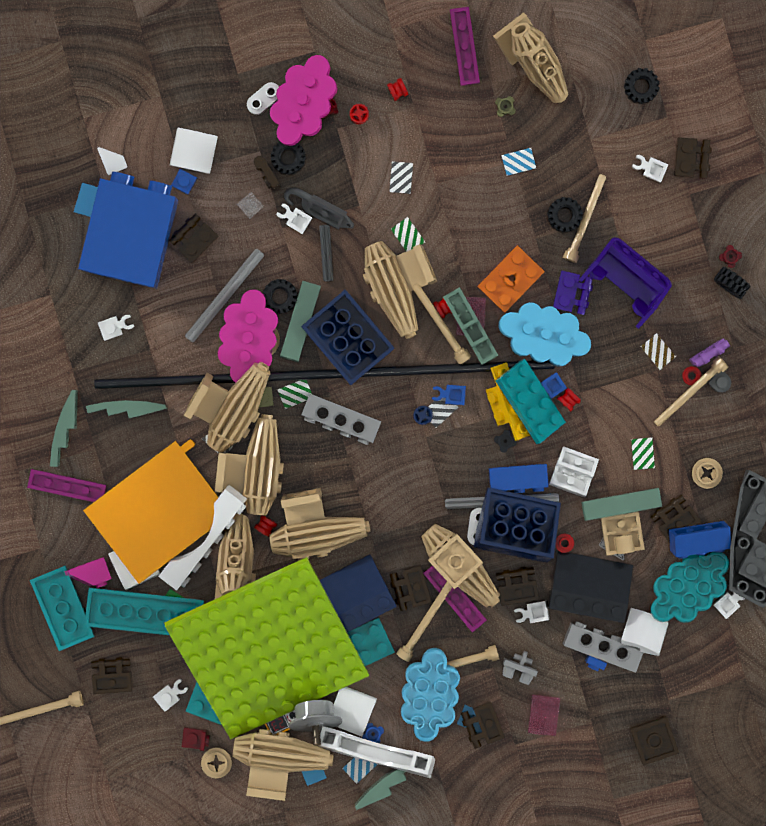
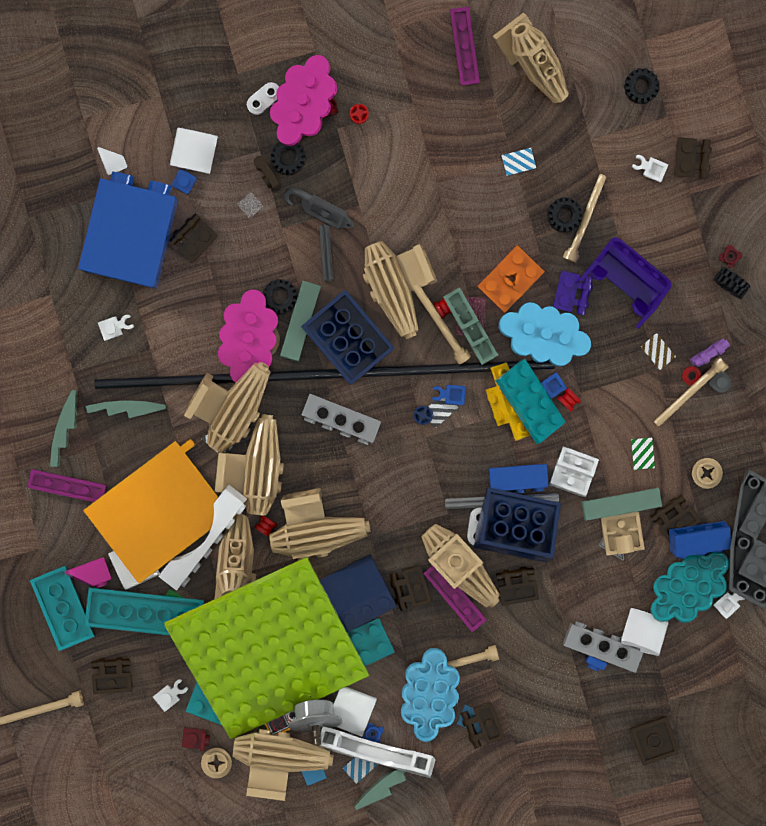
dark azure sticker [74,183,98,217] -> none
light grey axle [185,249,264,342] -> none
olive plate [259,387,274,407] -> none
white plate [276,204,312,235] -> none
sticker [278,380,312,409] -> none
red wheel [387,78,409,101] -> none
sticker [390,162,413,194] -> none
sticker [391,217,425,252] -> none
tan piece [396,582,452,662] -> none
black plate [494,430,517,453] -> none
olive plate [495,96,516,117] -> none
light grey hips [502,651,538,685] -> none
white plate [514,601,550,623] -> none
clear pink plate [528,694,560,736] -> none
black slope [547,551,633,623] -> none
red plate [555,534,574,553] -> none

